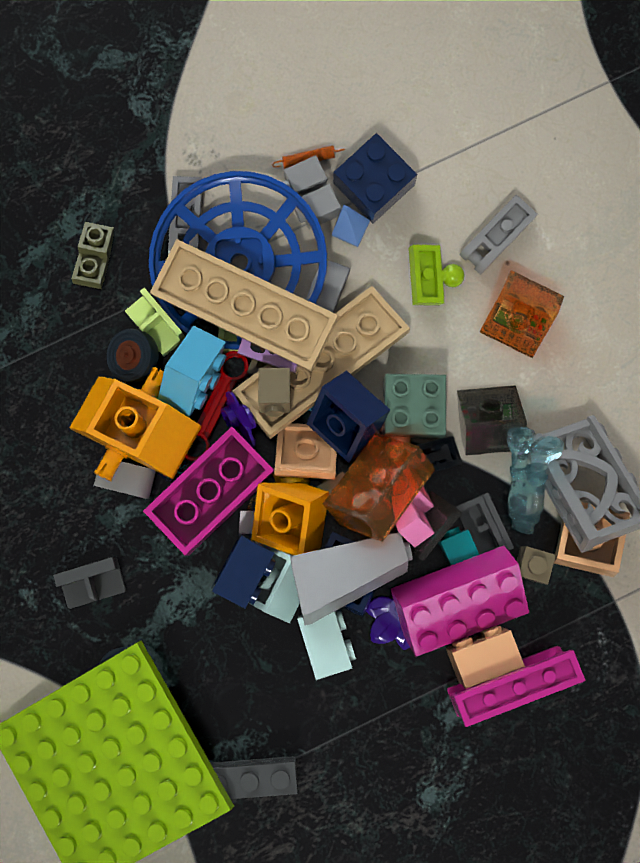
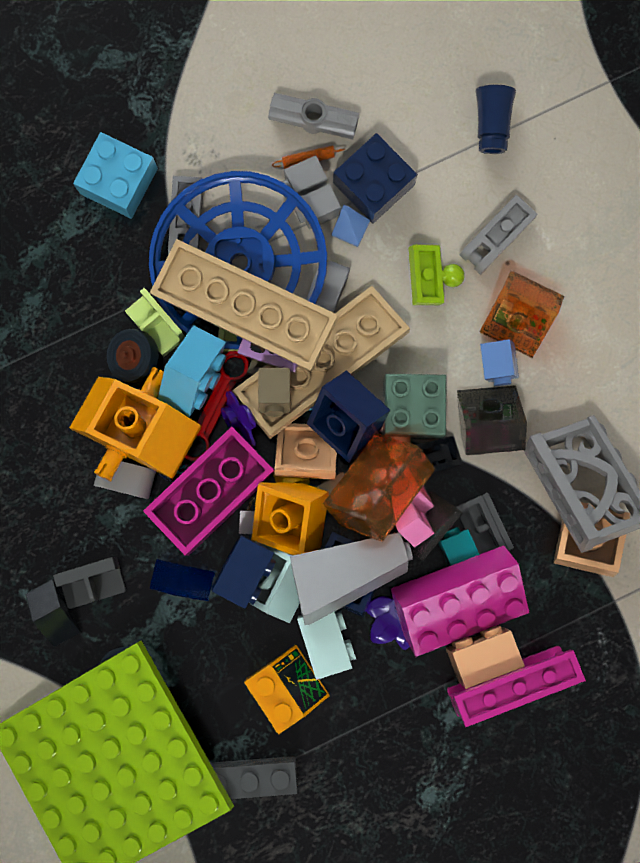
olive slope [71,222,114,289] -> none
clear light blue piece [507,427,564,534] -> none
dark tan brick [517,546,556,585] -> none
none -> black slope [26,579,82,647]
none -> medium azure brick [73,132,158,219]
none -> clear blue slope [150,559,215,601]
none -> slope [244,645,330,735]
none -> light grey piece [268,93,359,140]
none -> dark blue plant [475,85,516,154]
none -> medium blue brick [480,339,519,386]

